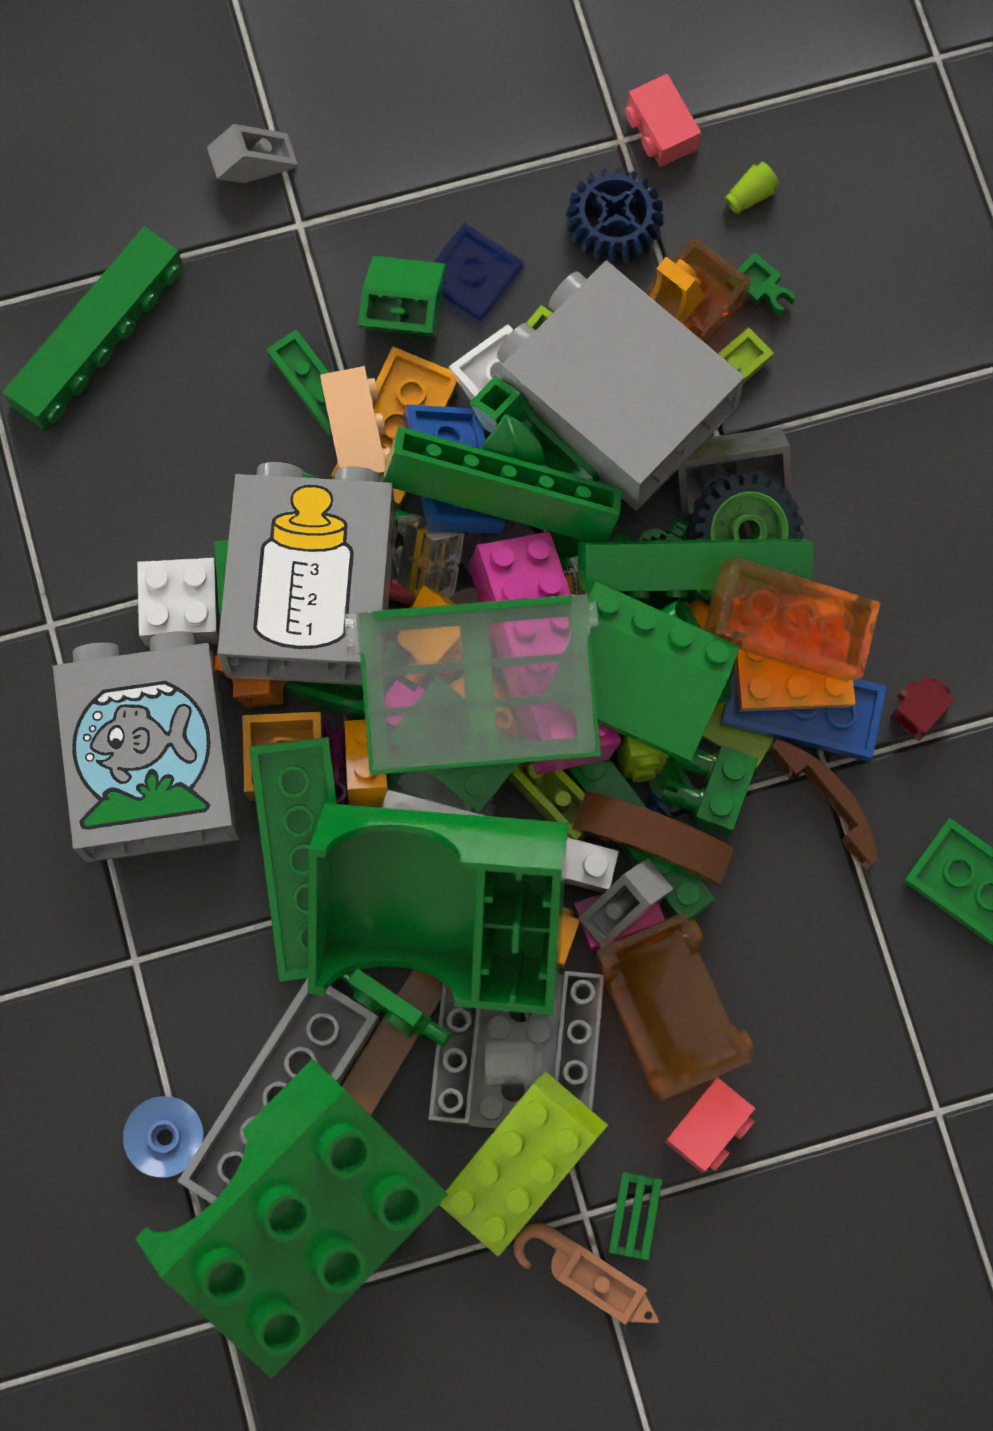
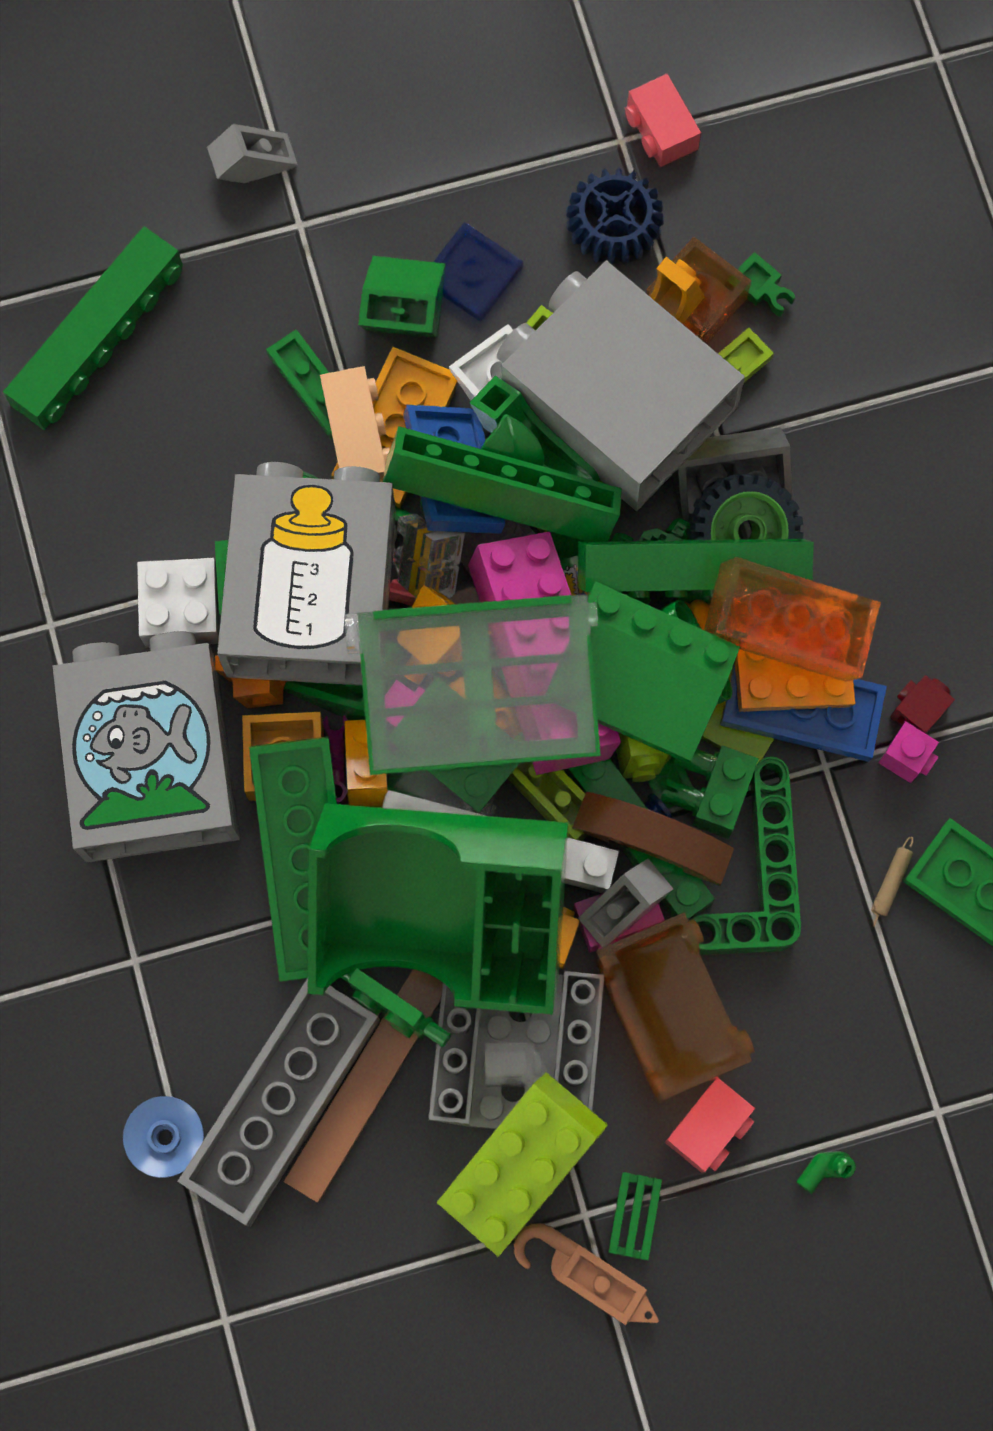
green piece [135,1059,448,1379] -> none
lime cone [724,162,780,214] -> none
reddish brown slope [767,739,878,871] -> none
none -> green beam [684,756,801,955]
none -> green arm [796,1151,856,1194]
none -> tan piece [871,837,914,927]
none -> dark pink brick [878,721,939,783]

